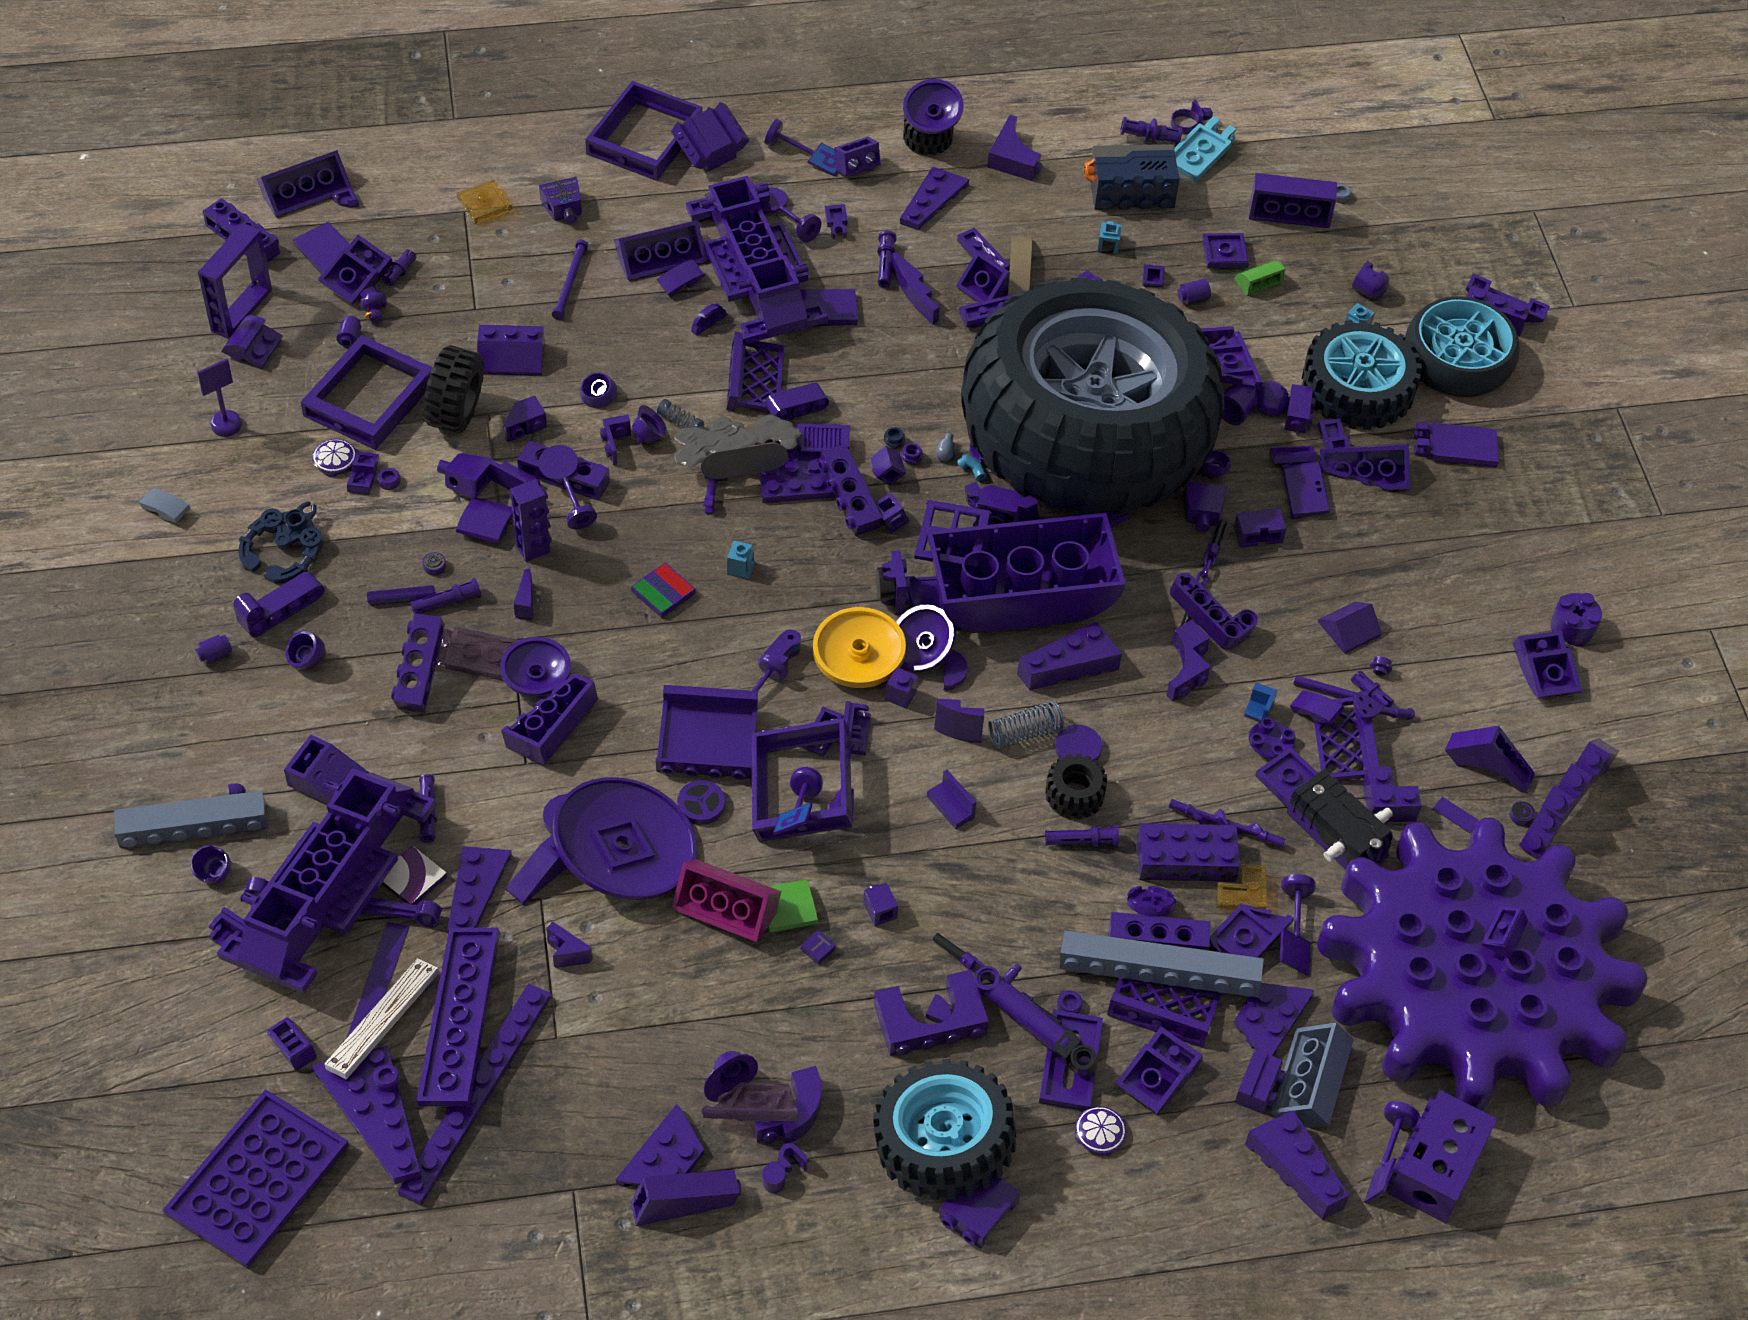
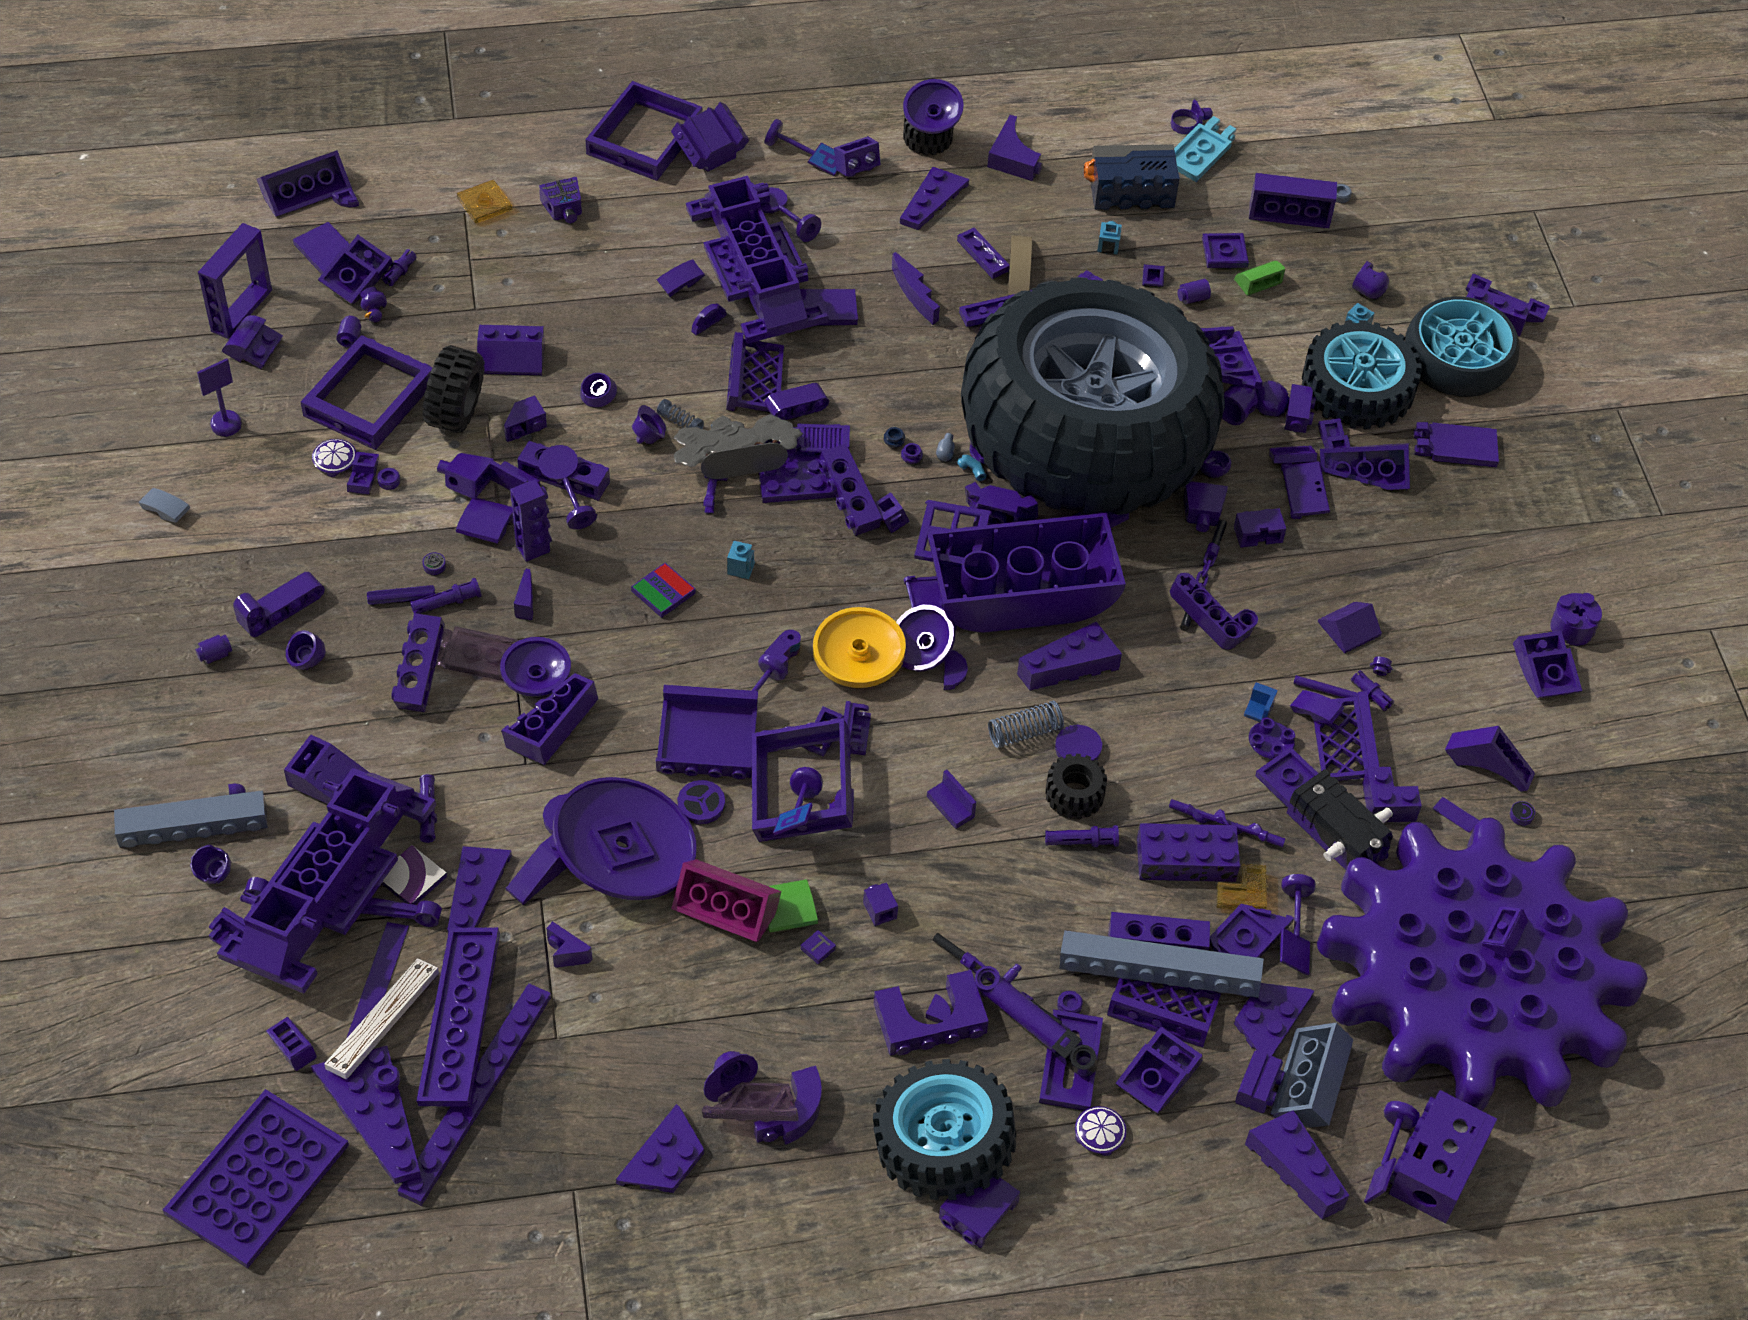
dark purple brick [202,198,280,263] -> none
dark blue piece [239,501,324,584] -> none
dark purple bar [552,240,588,320] -> none
dark purple bracket [600,415,631,465] -> none
dark purple slope [614,220,708,280] -> none
dark purple slope [631,1170,741,1226] -> none
dark purple leg [762,1143,807,1193] -> none
dark purple plate [825,204,848,239] -> none
dark purple brick [870,446,906,486] -> none
dark purple piece [876,551,910,615] -> none
dark purple pin [877,230,897,288] -> none
dark purple brick [886,667,918,709] -> none
dark purple slope [934,699,984,743] -> none
dark purple slope [956,250,1010,302] -> none
dark purple piece [1120,117,1182,145] -> none
dark purple tile [1127,886,1176,916] -> none
dark purple arch [1166,620,1211,701] -> none
dark purple piece [1353,693,1415,720] -> none
dark purple arch [1519,739,1619,859] -> none

